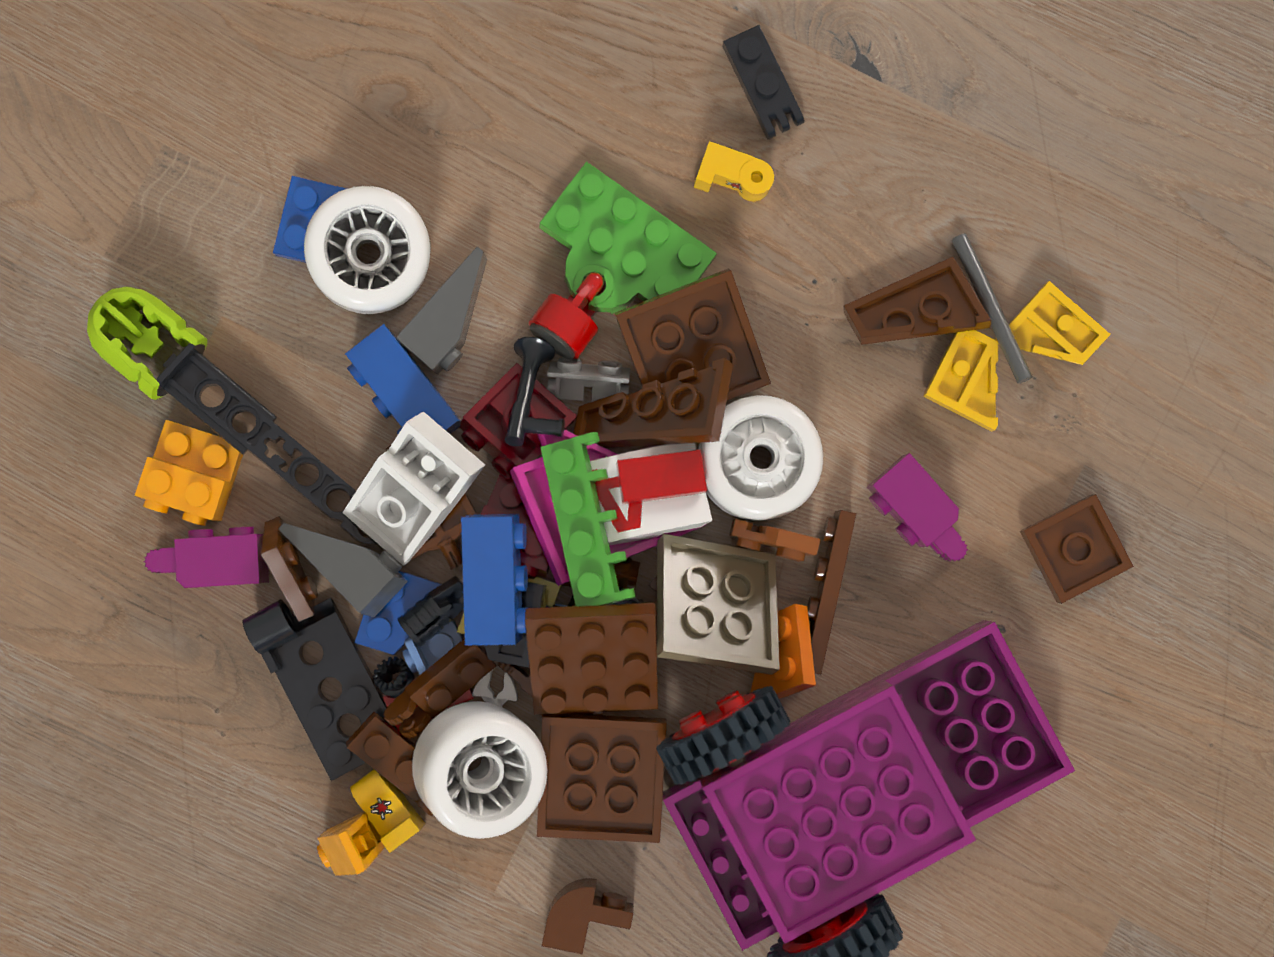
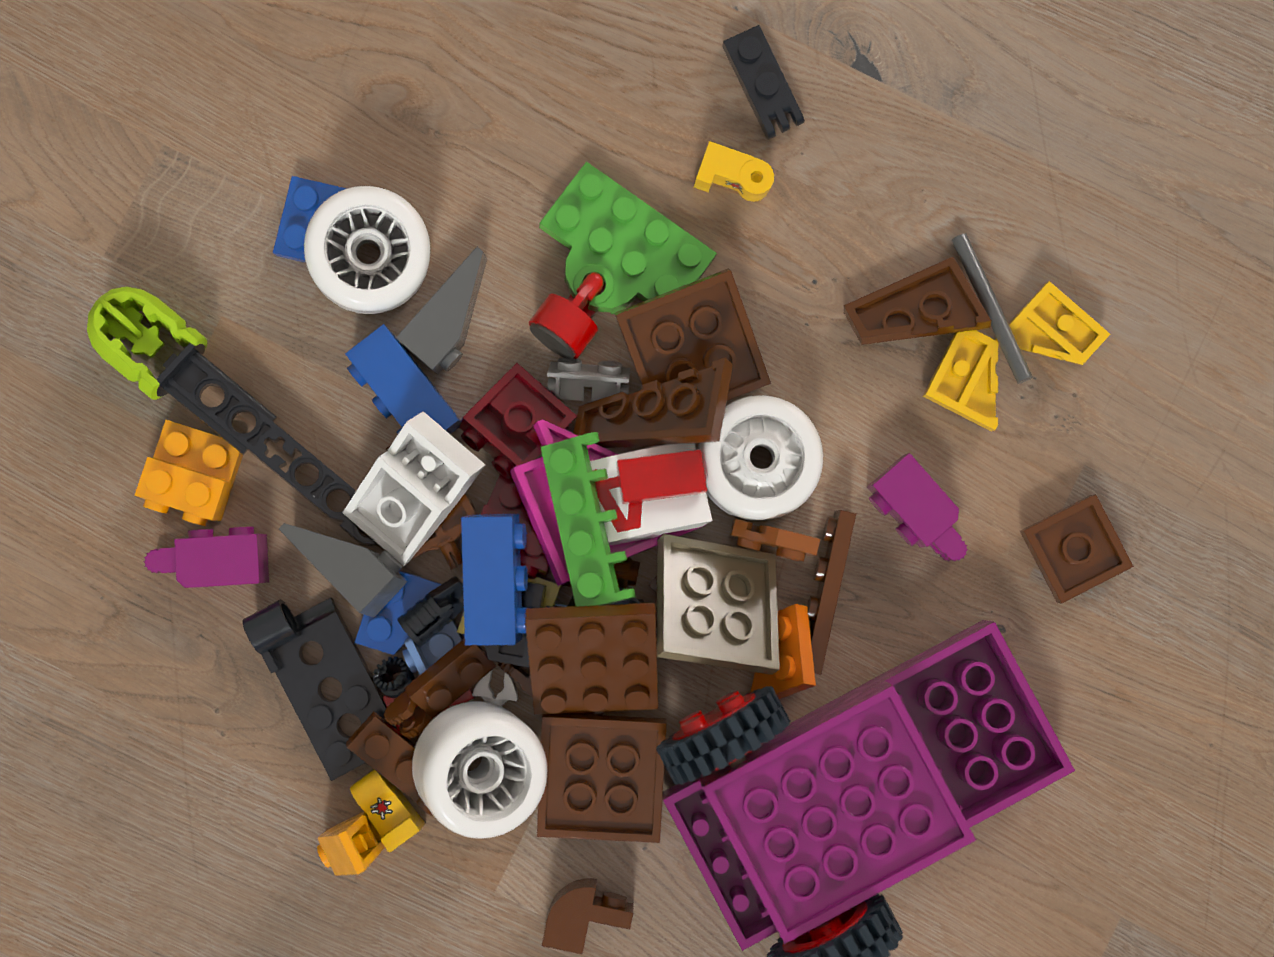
reddish brown wing [261,516,318,621] -> none
black piece [505,337,565,447] -> none

